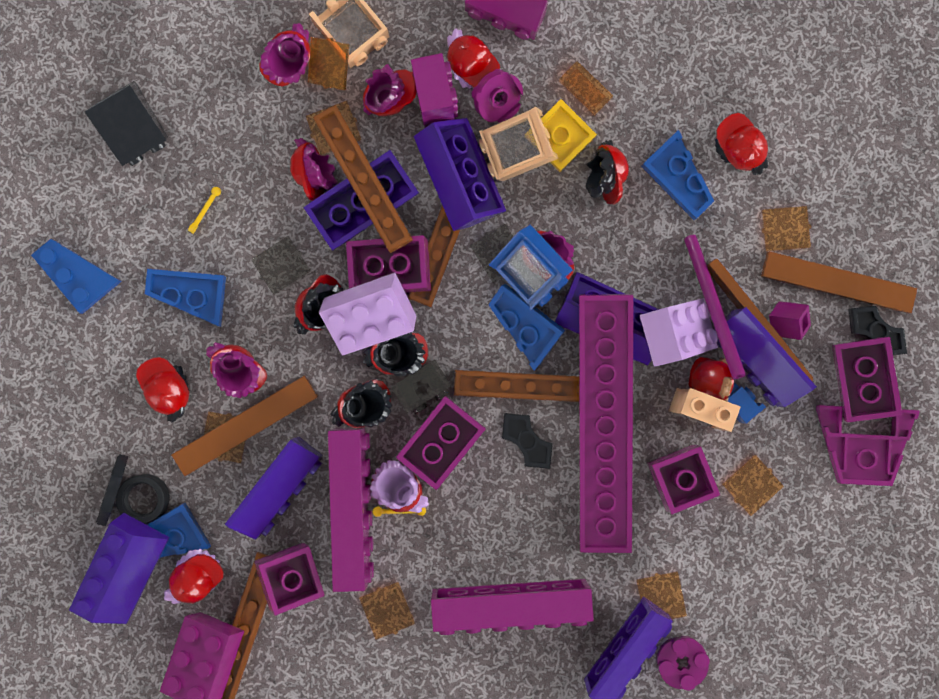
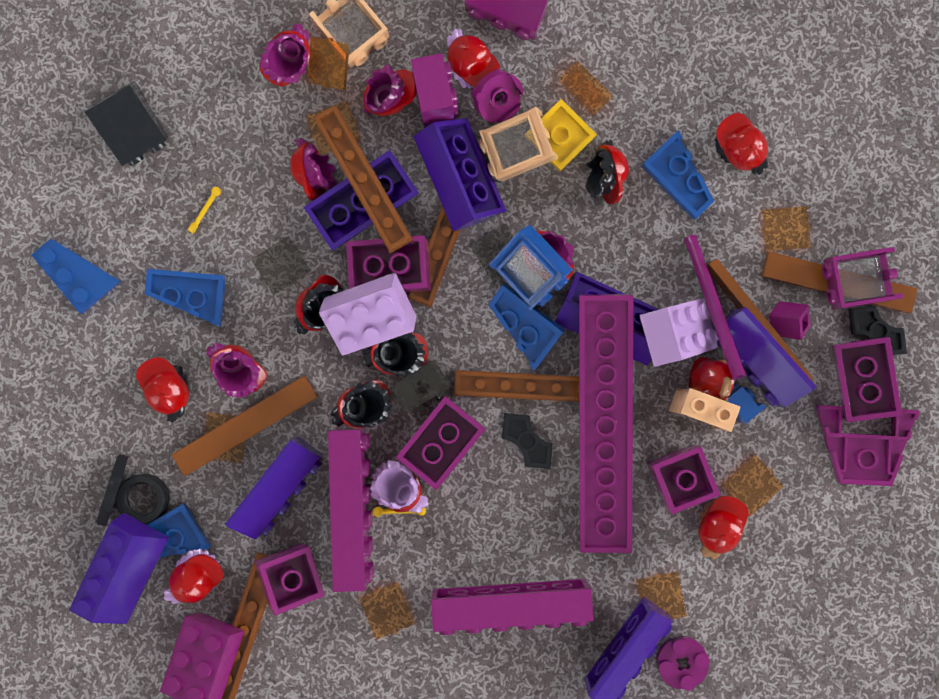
none -> red hair [698,496,749,560]
none -> window [822,247,903,310]

